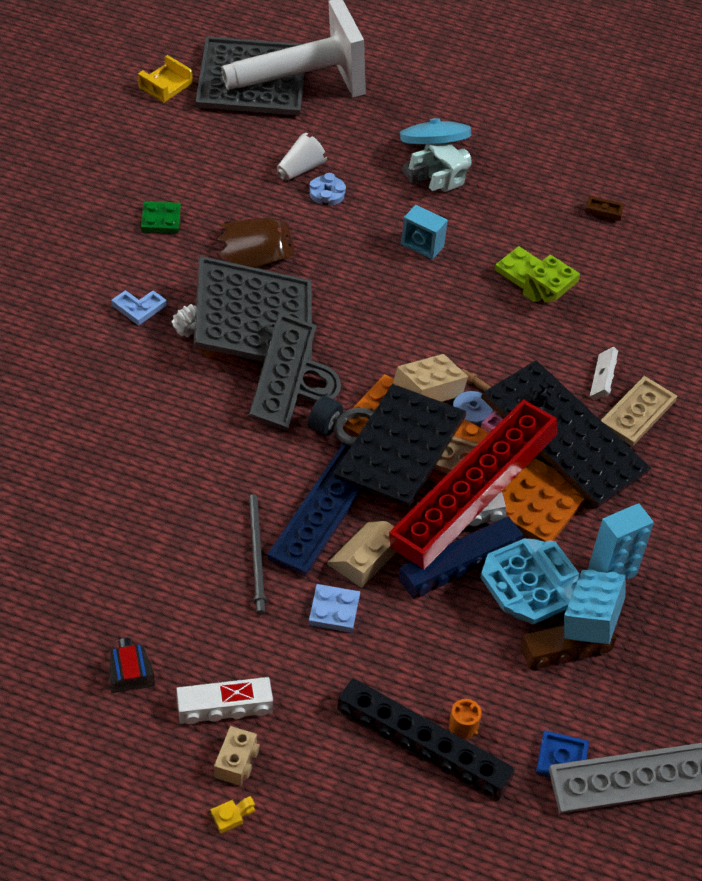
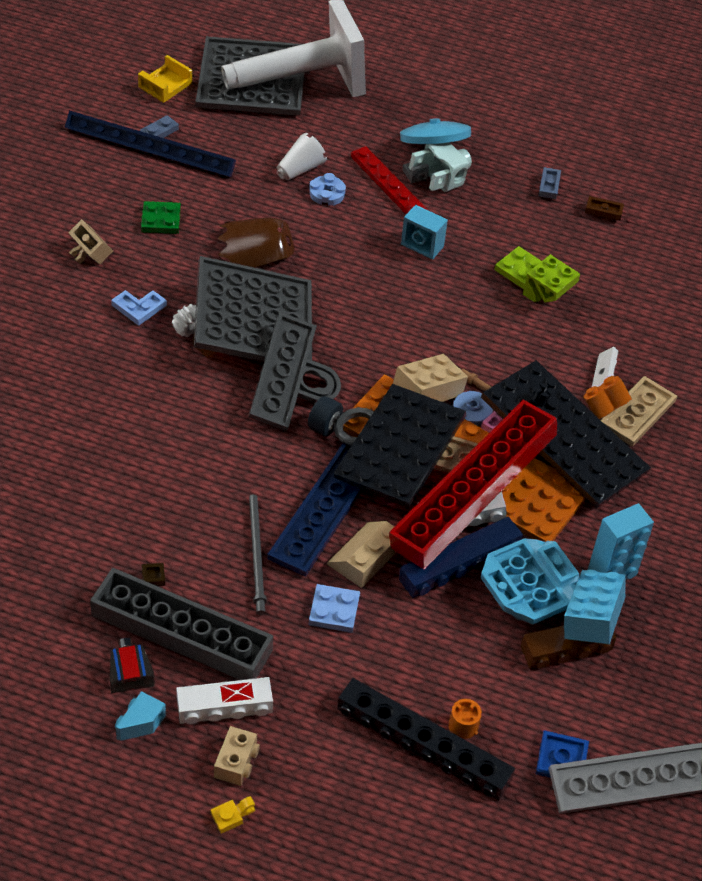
none -> dark blue plate [65,110,236,177]
none -> tan brick [68,219,113,264]
none -> dark grey brick [90,567,274,680]
none -> medium azure slope [115,691,166,741]
none -> sand blue plate [140,115,179,138]
none -> dark brown plate [141,562,165,586]
none -> red plate [351,146,428,214]
none -> sand blue plate [539,167,561,199]
none -> orange brick [583,376,632,419]

